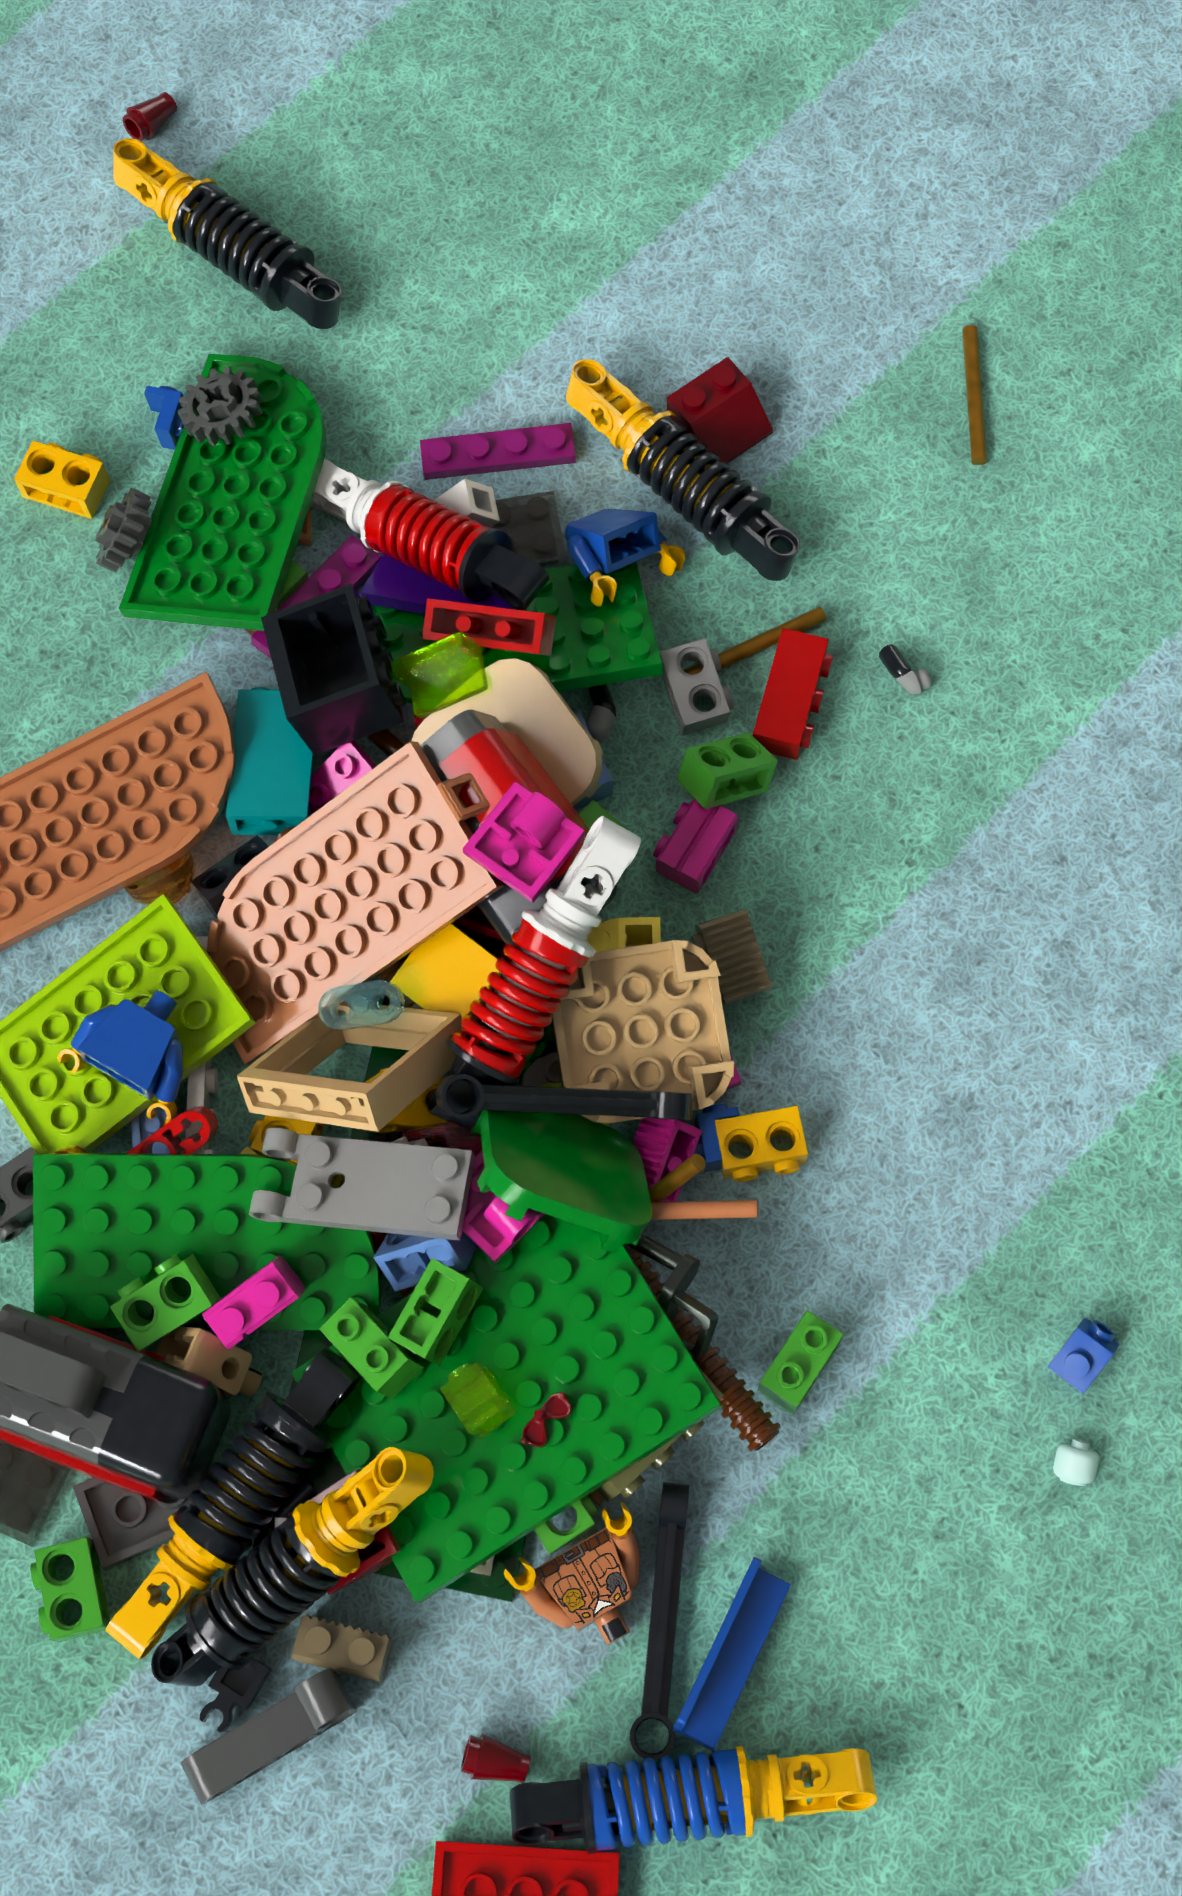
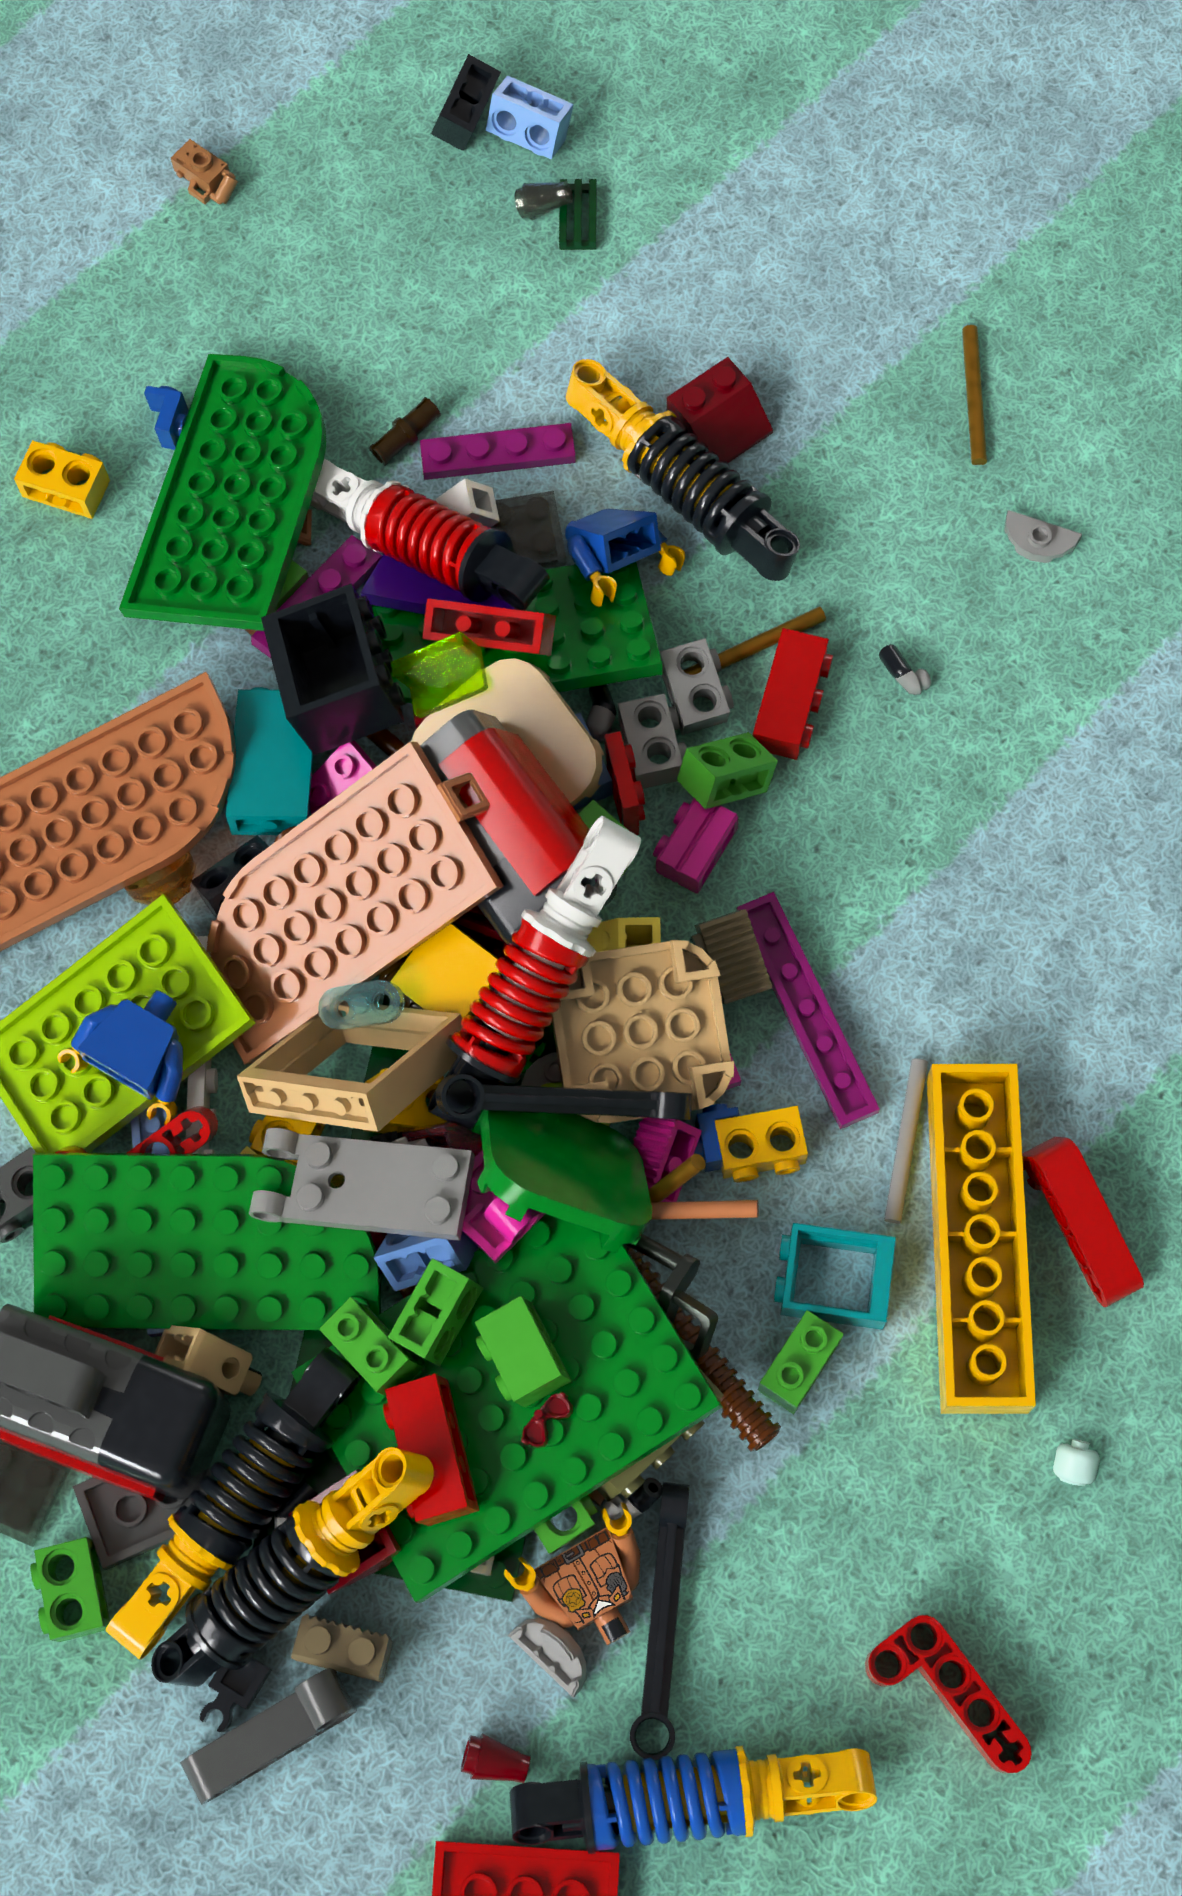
dark grey gear [95,488,152,572] -> none
bright green brick [110,1254,220,1351] -> none
black piece [113,138,341,329] -> none
dark red cone [122,92,177,141] -> none
dark grey gear [178,367,263,446] -> none
dark pink brick [202,1255,306,1350] -> none
clear neon green brick [440,1362,517,1439] -> none
dark pink plate [462,782,585,903] -> none
blue panel [672,1557,791,1752] -> none
bracket [1048,1318,1119,1394] -> none
none -> medium nougat piece [170,139,239,204]
none -> dark brown pin [369,397,441,466]
none -> red brick [383,1373,480,1526]
none -> black brick [431,54,501,151]
none -> bright green brick [475,1296,572,1408]
none -> light blue brick [485,75,574,159]
none -> light grey plate [508,1618,587,1698]
none -> clear smoke cone [515,181,573,220]
none -> dark green tile [559,179,597,250]
none -> black arm [601,1478,663,1520]
none -> red plate [605,731,645,835]
none -> light grey brick [618,693,686,789]
none -> magenta plate [736,892,880,1130]
none -> teal window [774,1223,896,1330]
none -> red beam [865,1615,1032,1773]
none -> light grey bar [884,1058,928,1224]
none -> yellow brick [927,1064,1036,1414]
none -> light grey plate [1004,510,1082,563]
none -> red beam [1022,1137,1144,1307]

